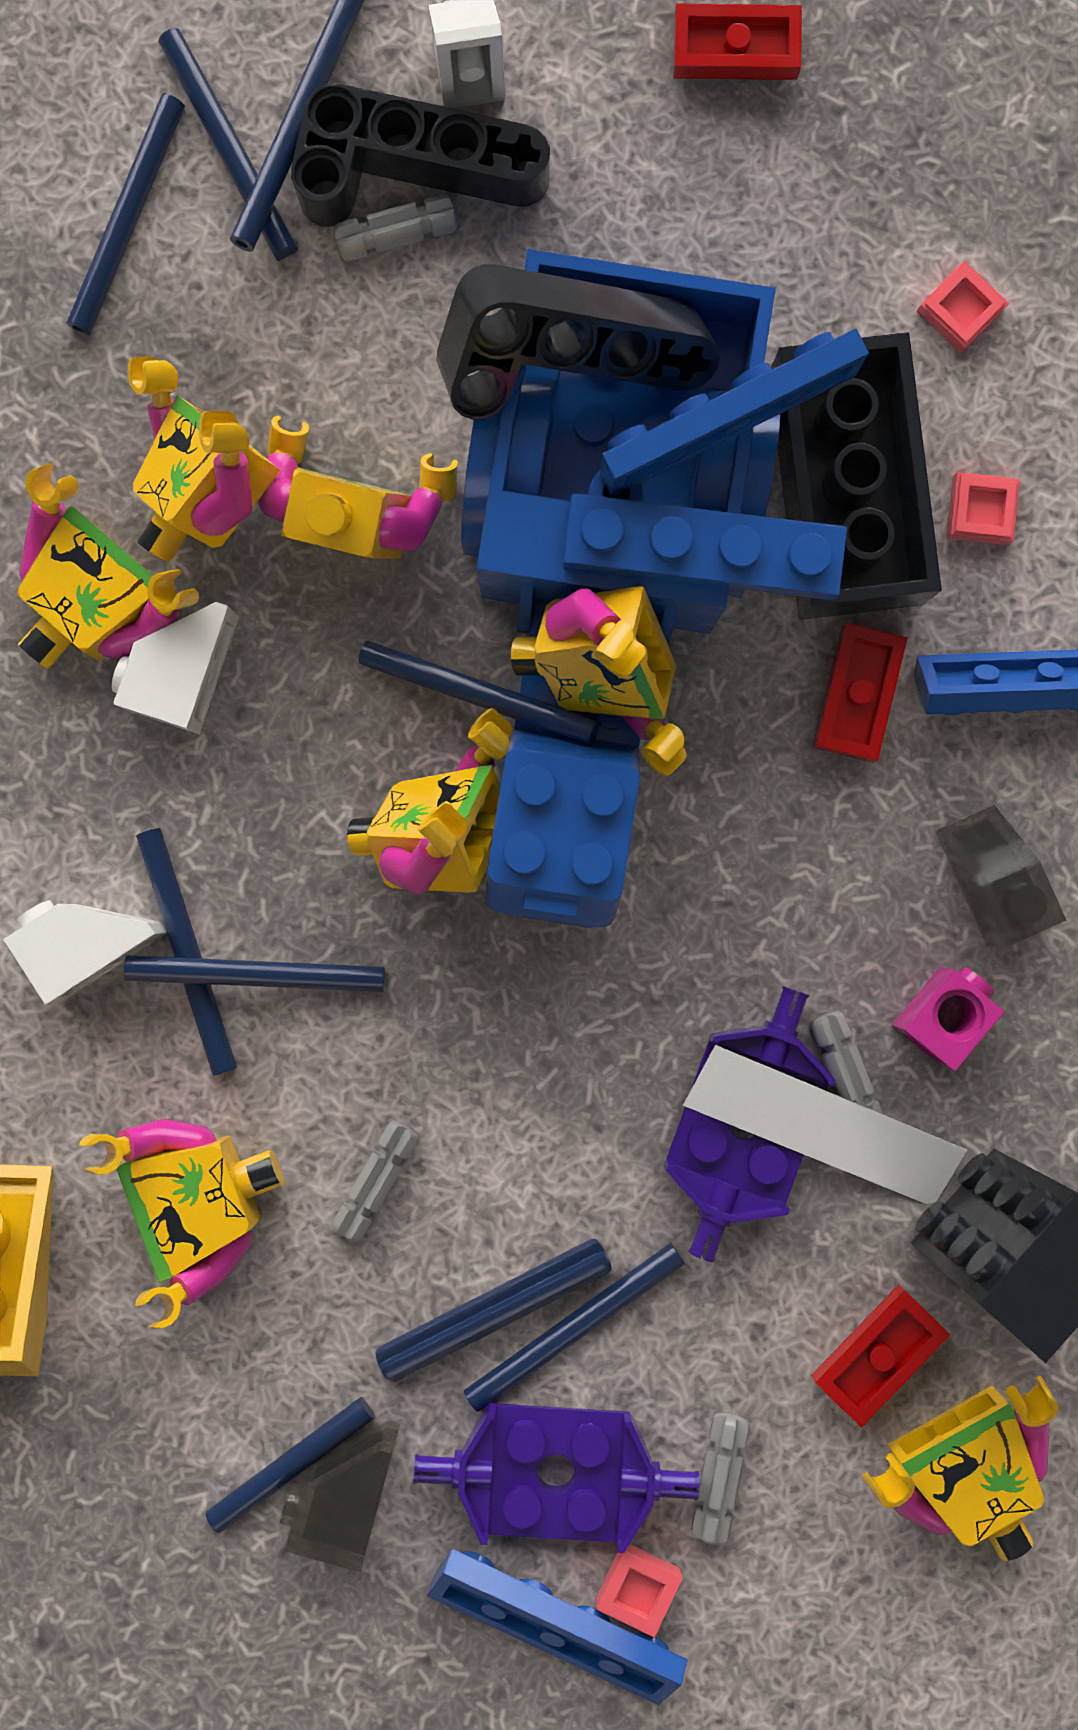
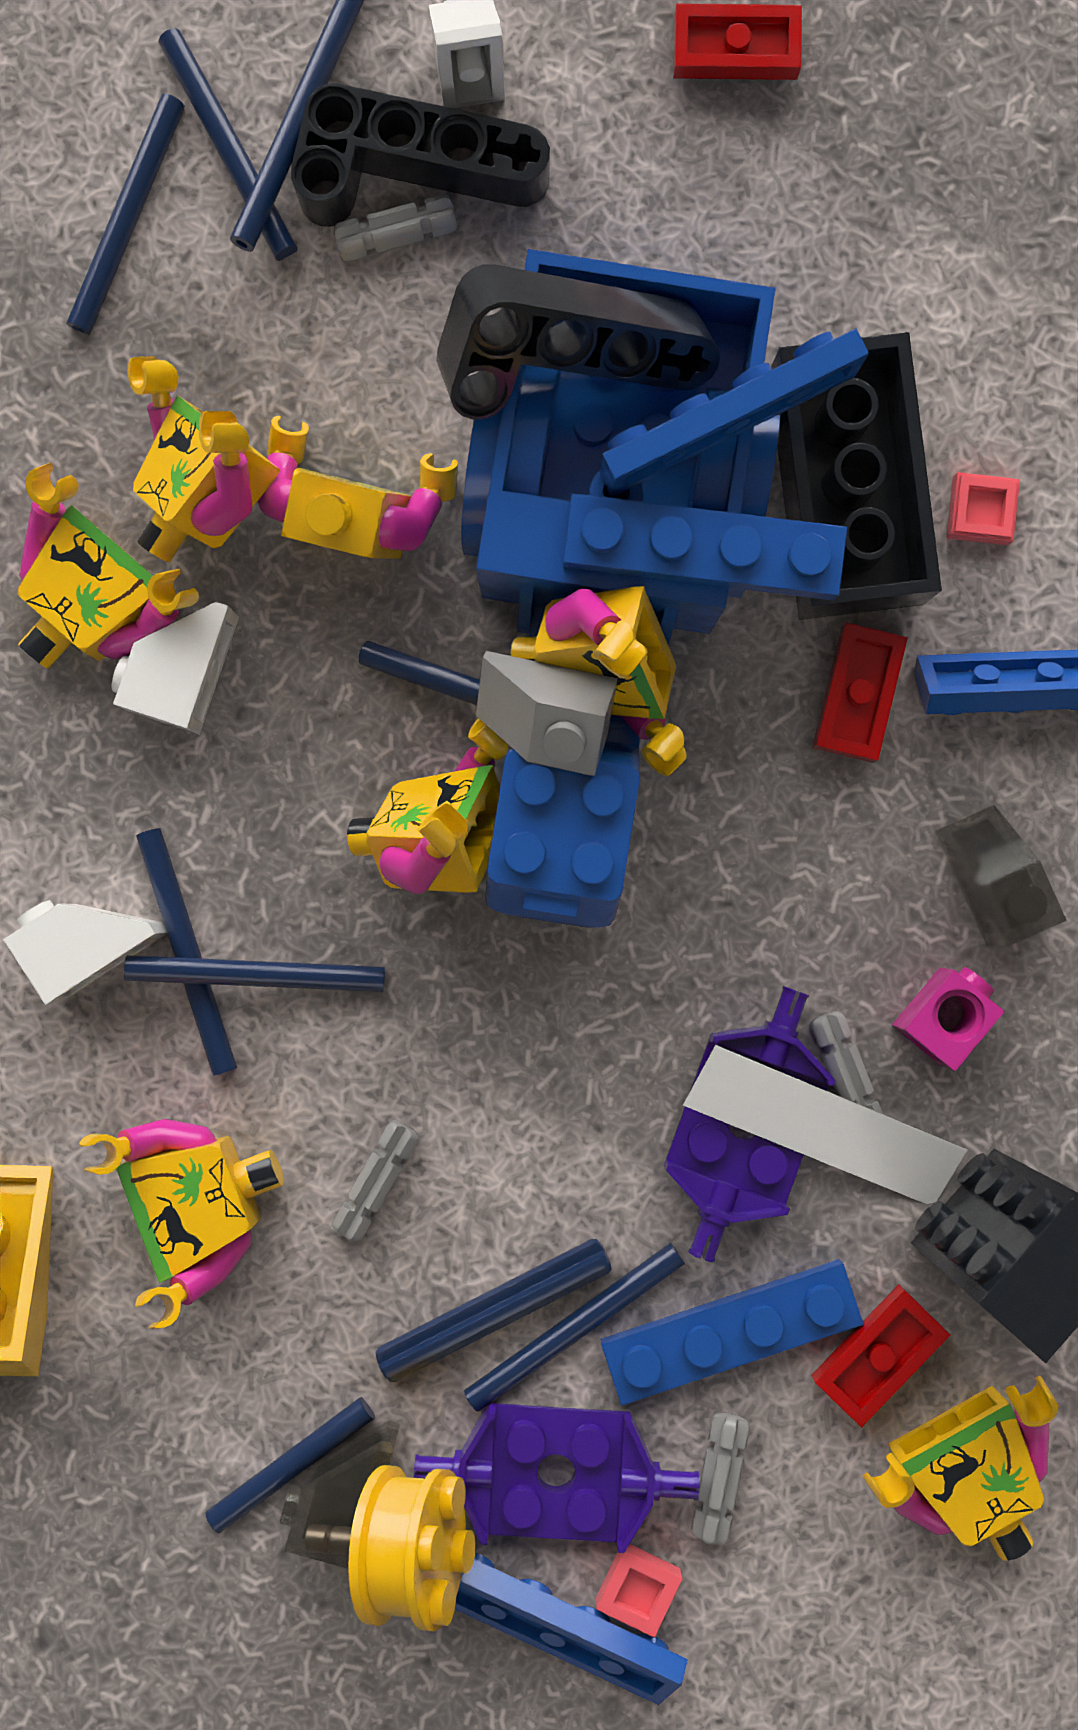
coral tile [917,261,1009,354] -> none
none -> yellow wheel [305,1465,475,1632]
none -> light grey slope [476,651,618,776]
none -> blue plate [600,1259,864,1406]

